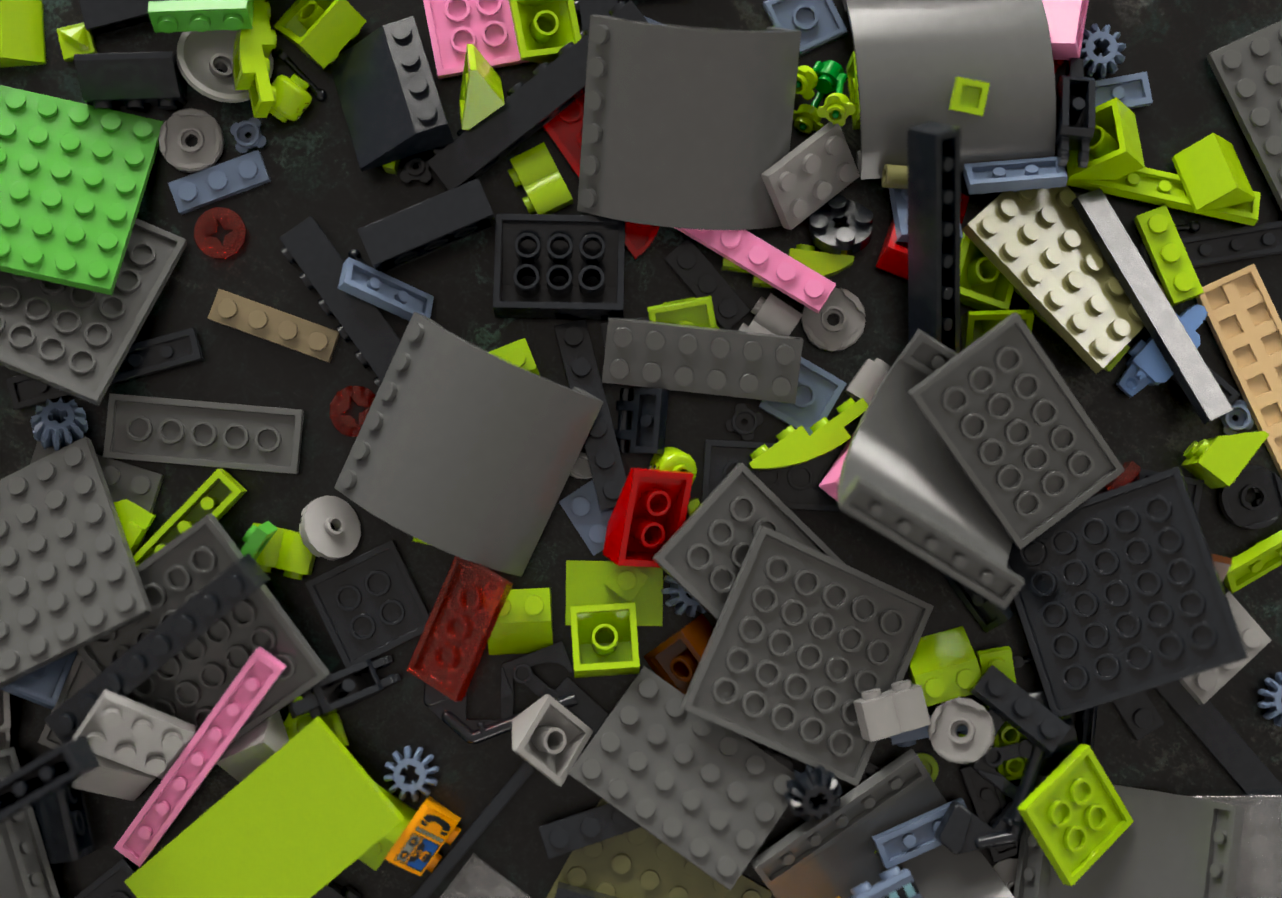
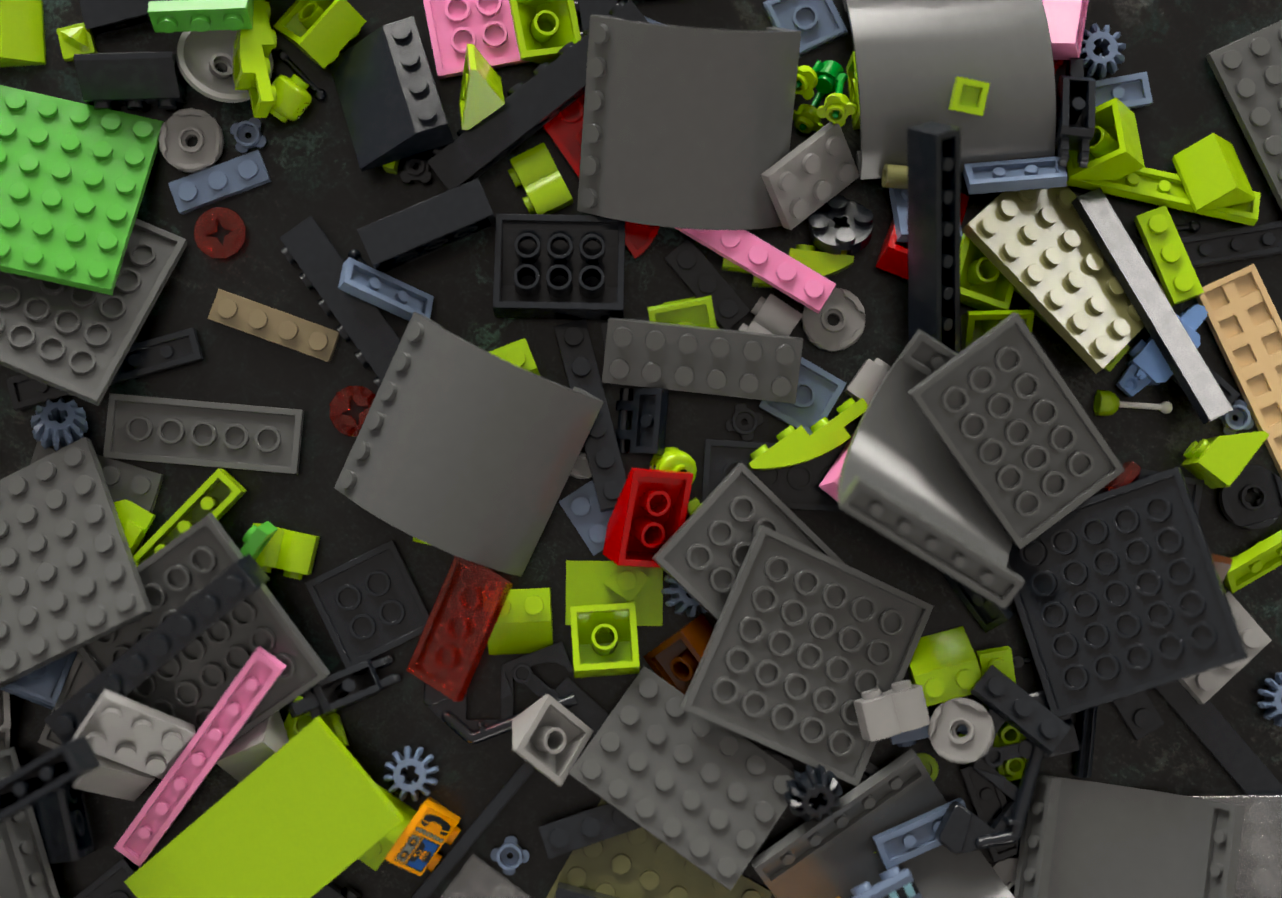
light grey plate [299,495,361,561] -> none
lime plate [1017,744,1134,886] -> none
none -> sand blue plate [490,836,530,875]
none -> hinge [1093,390,1173,416]

